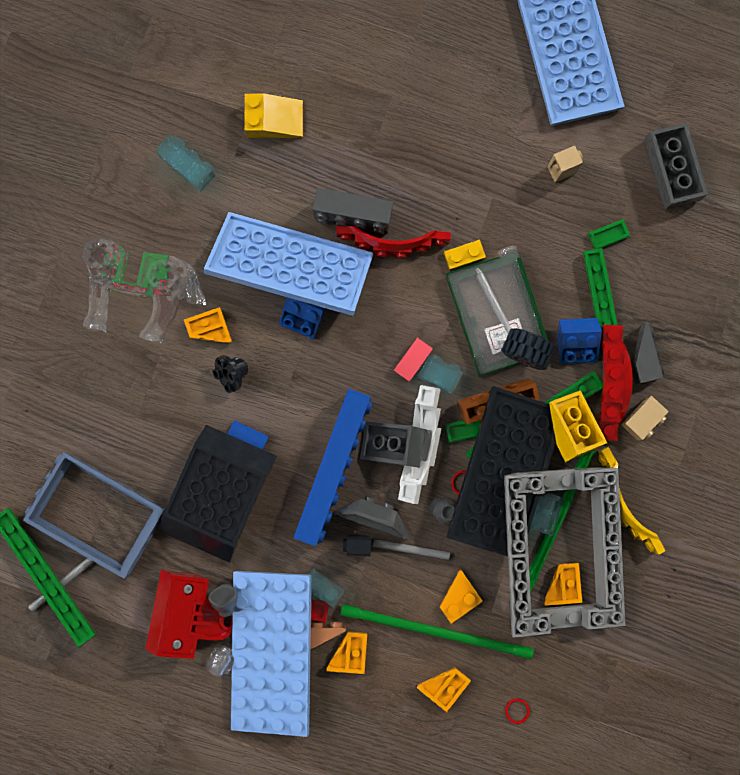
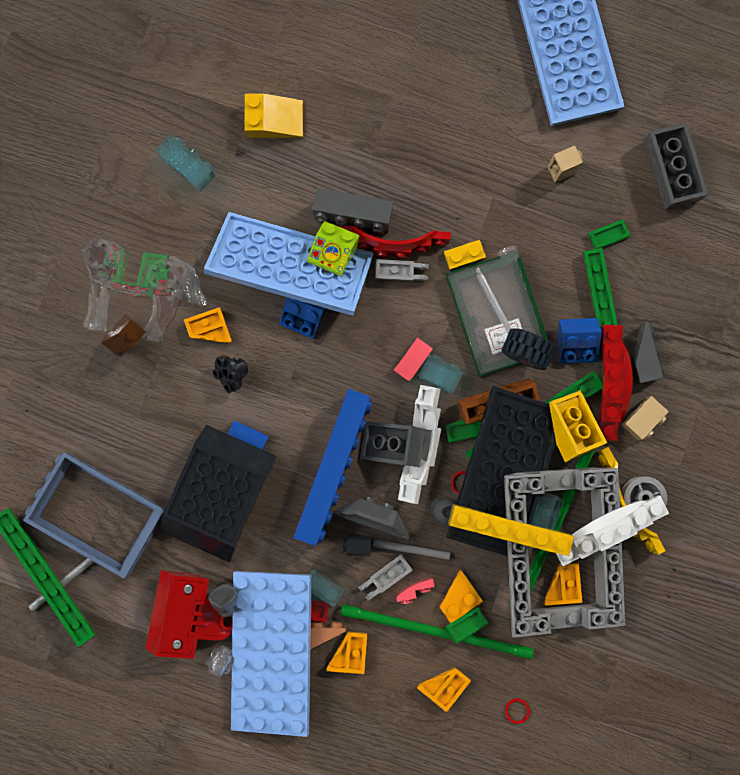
none -> reddish brown slope [101,314,146,355]
none -> lime slope [307,221,359,276]
none -> light grey hinge [358,554,412,601]
none -> light grey hinge [375,259,429,282]
none -> coral slope [396,577,434,604]
none -> green tile [445,607,489,645]
none -> yellow arch [448,504,574,556]
none -> white piece [556,495,669,566]
none -> light grey wheel [621,477,667,506]

